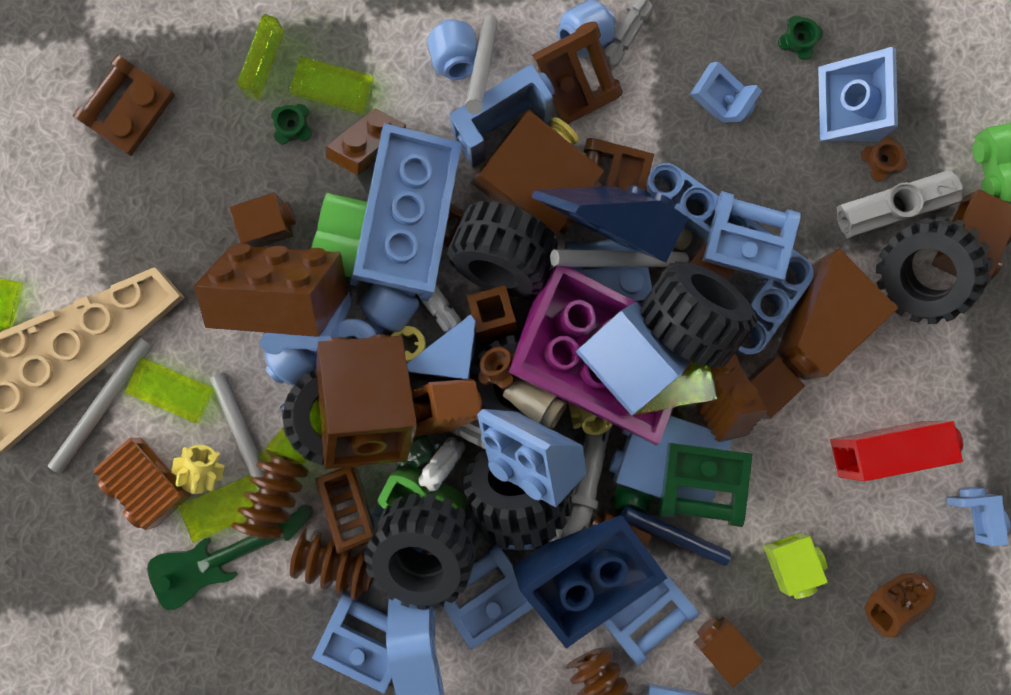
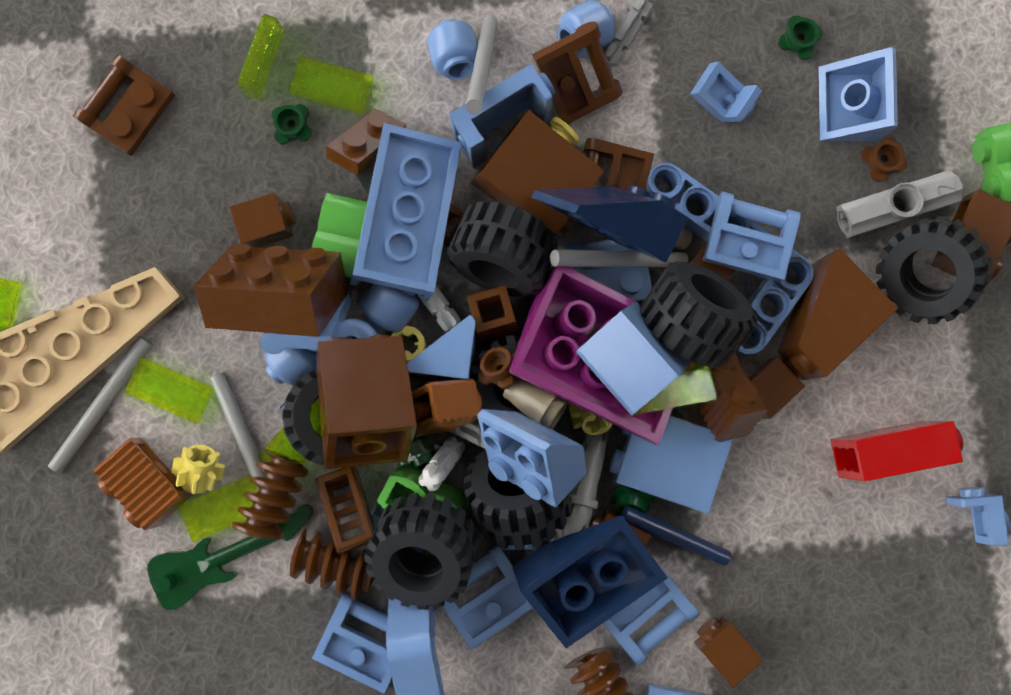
dark green plate [659,443,753,527] -> none
lime brick [763,532,828,599] -> none
reddish brown rock [864,573,935,638] -> none

